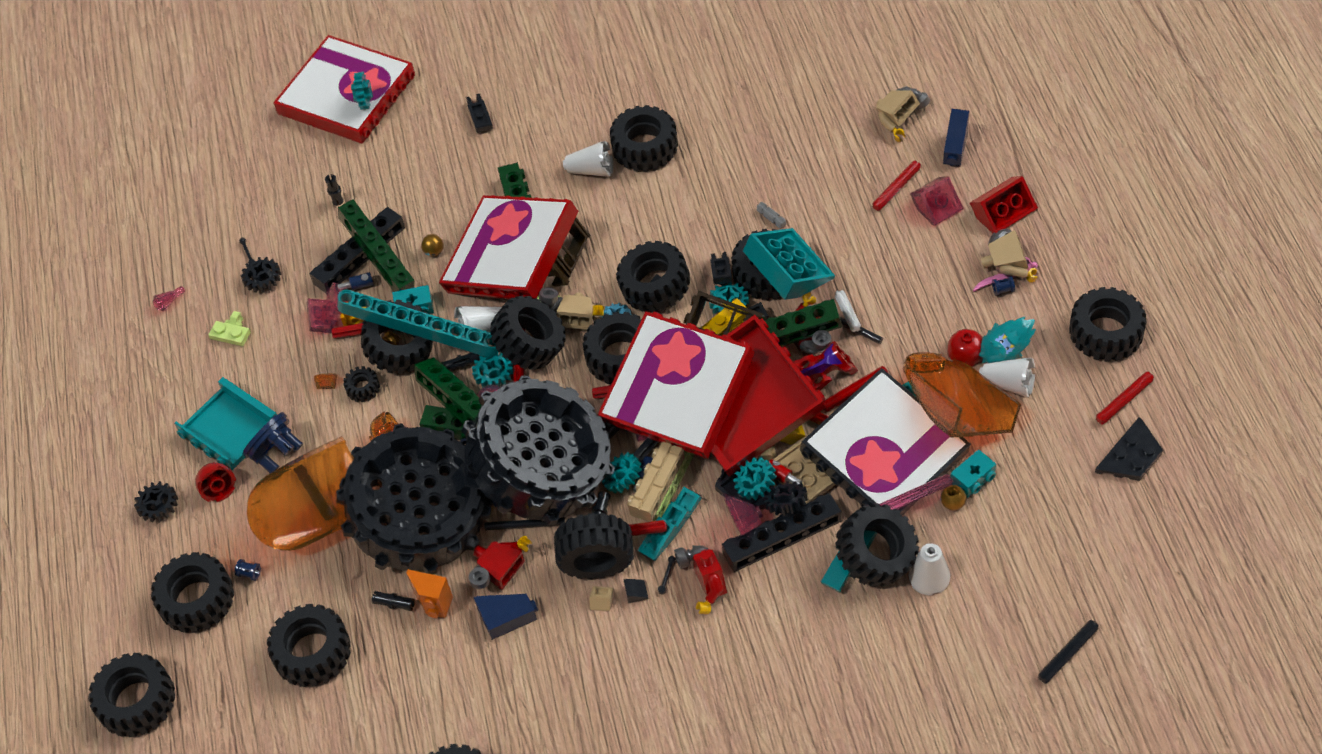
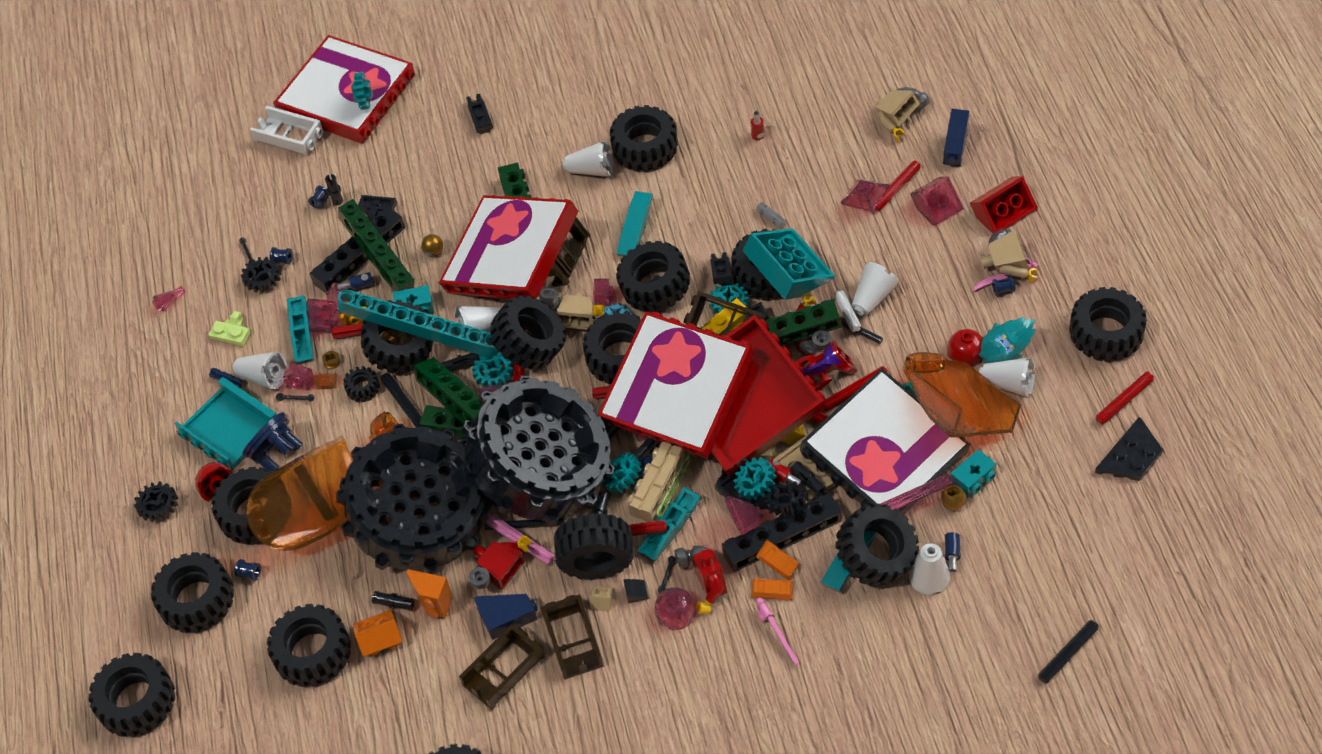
none -> dark blue axle [209,368,243,388]
none -> black tyre [211,467,292,544]
none -> white cone [233,352,287,389]
none -> white door [250,106,323,156]
none -> dark blue bush [270,247,293,264]
none -> black hinge [276,393,315,402]
none -> clear pink brick [283,363,316,391]
none -> teal slope [286,295,314,363]
none -> dark blue bush [308,186,330,209]
none -> pearl gold bush [322,351,340,370]
none -> orange slope [352,609,402,657]
none -> black hinge [358,195,397,221]
none -> black axle [380,372,422,427]
none -> dark brown door [459,624,544,710]
none -> bright pink axle [486,515,555,565]
none -> dark brown door [541,594,604,680]
none -> clear pink brick [593,278,615,307]
none -> teal slope [616,191,653,256]
none -> clear pink cylinder [654,587,696,630]
none -> red piece [751,111,764,140]
none -> orange tile [751,579,794,600]
none -> orange tile [755,540,800,580]
none -> bright pink sword [756,598,799,665]
none -> black pin [790,461,826,496]
none -> clear pink slope [841,178,890,211]
none -> white cone [851,262,898,316]
none -> dark blue piece [945,532,961,572]

